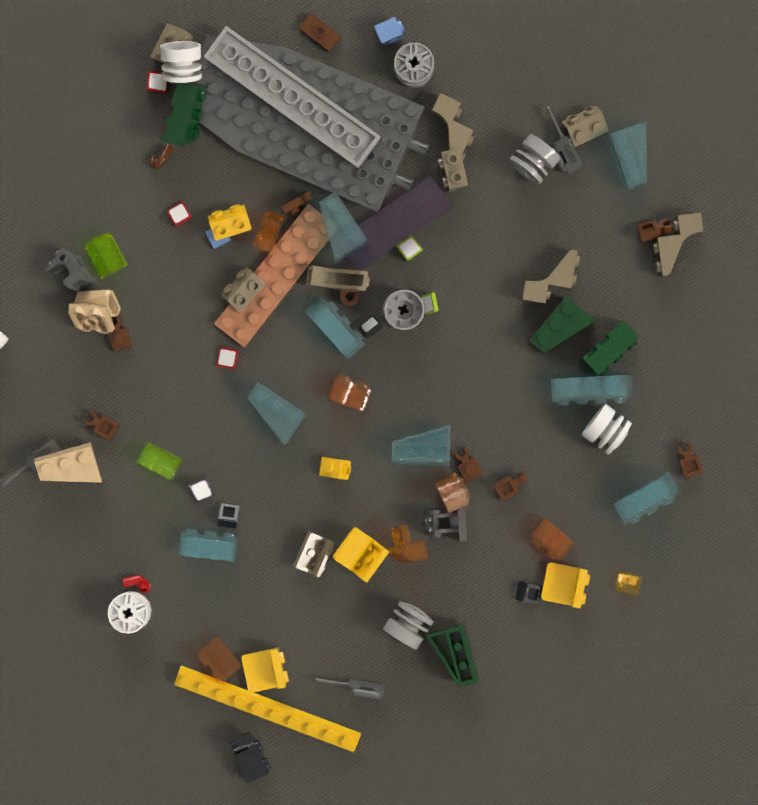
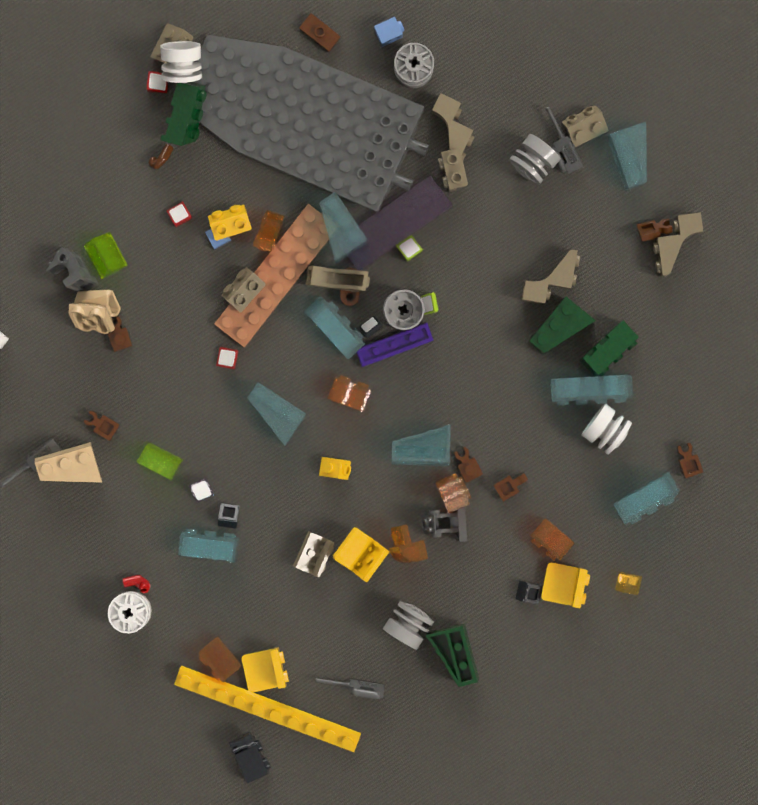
light grey plate [204,26,381,169] -> none
reddish brown plate [281,191,313,216] -> none
none -> dark purple tile [355,323,434,367]

